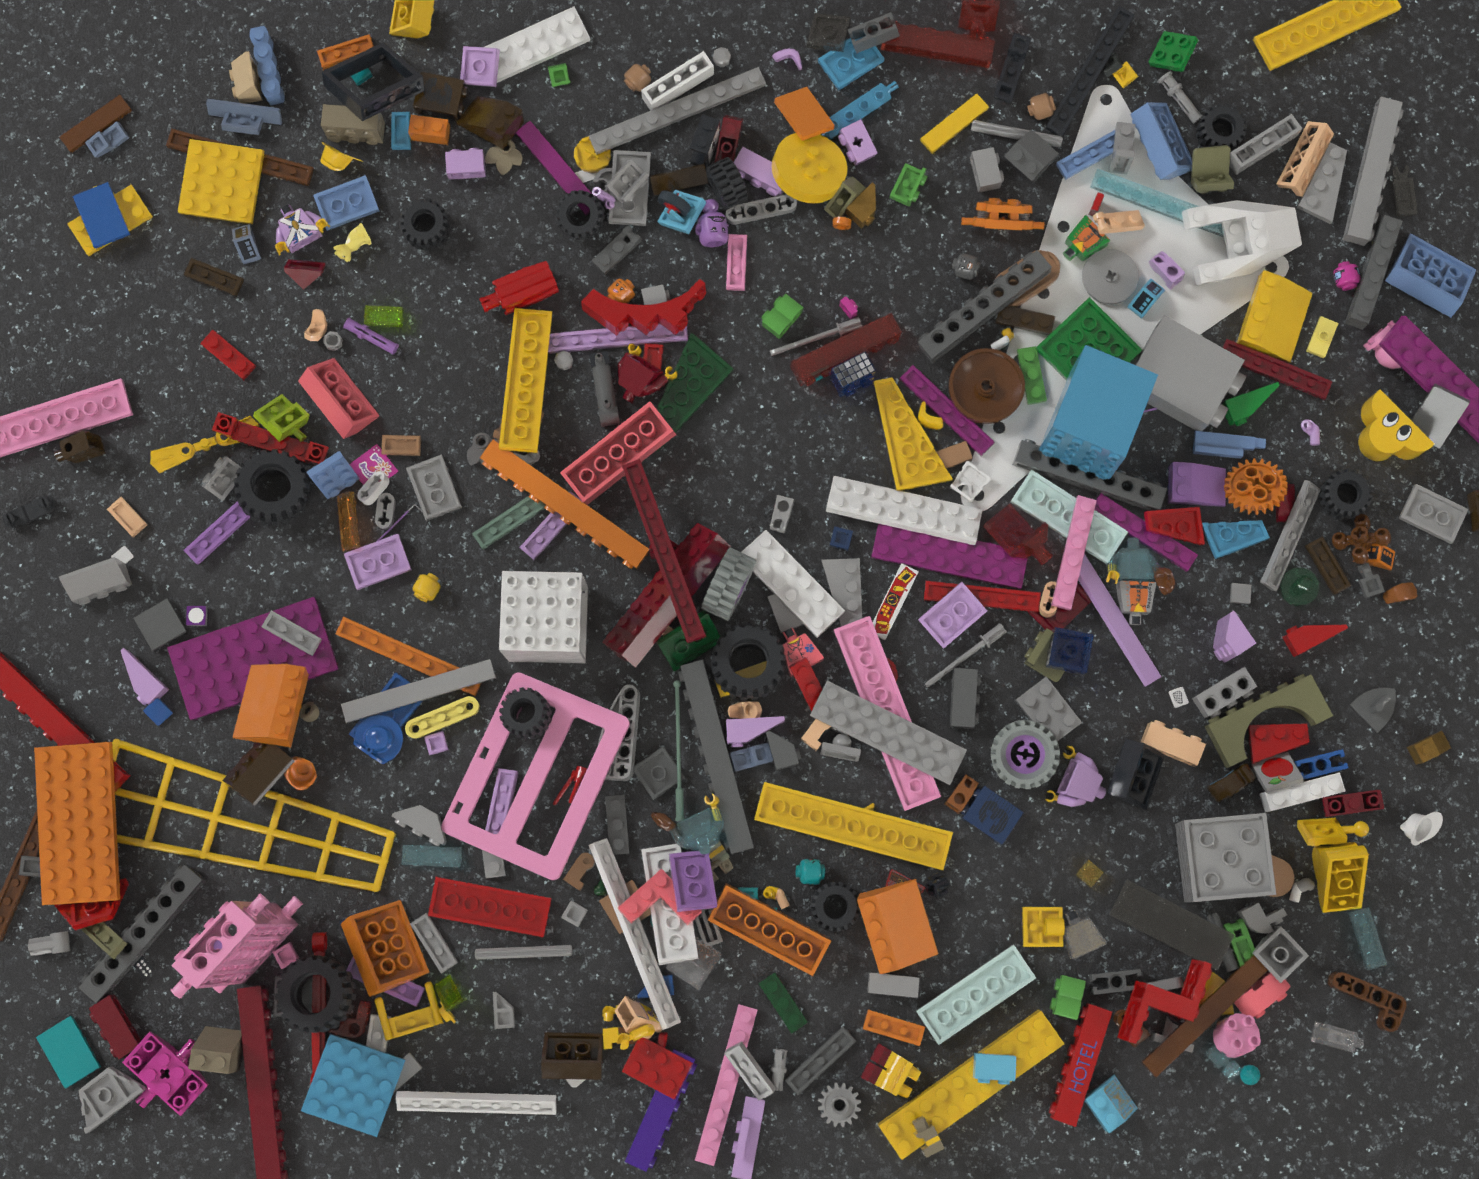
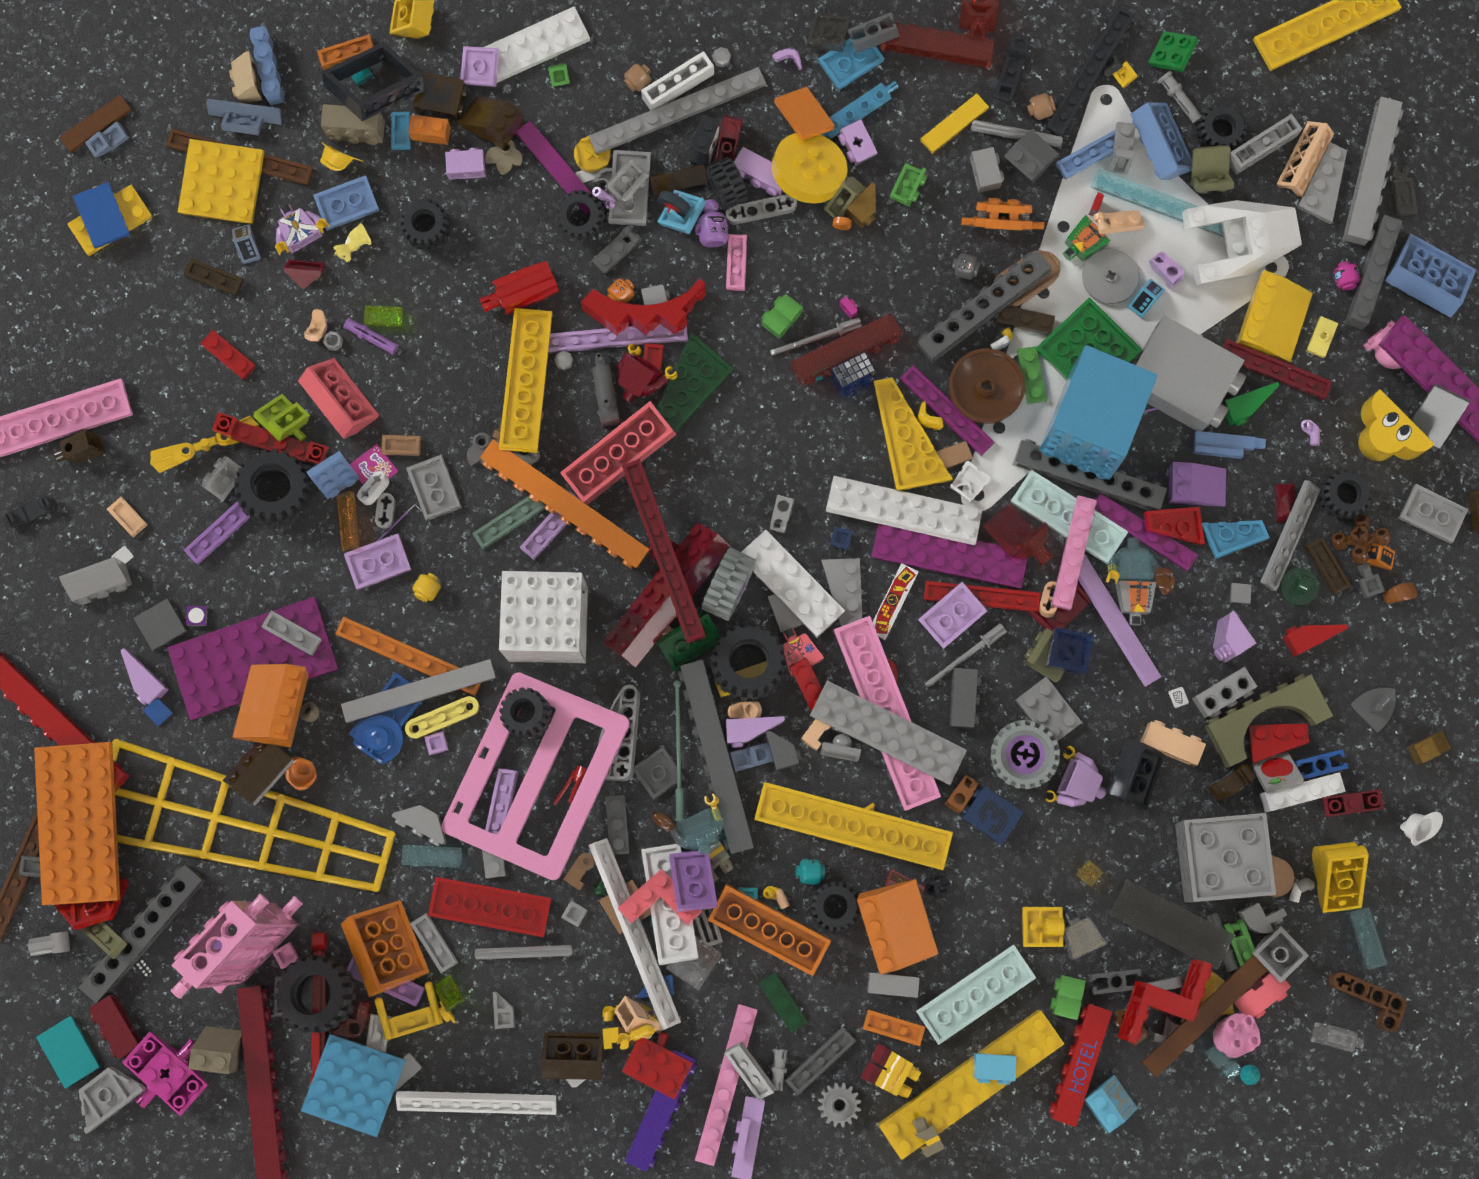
orange gear [1224,458,1288,515] -> none
yellow plate [1297,818,1369,847] -> none

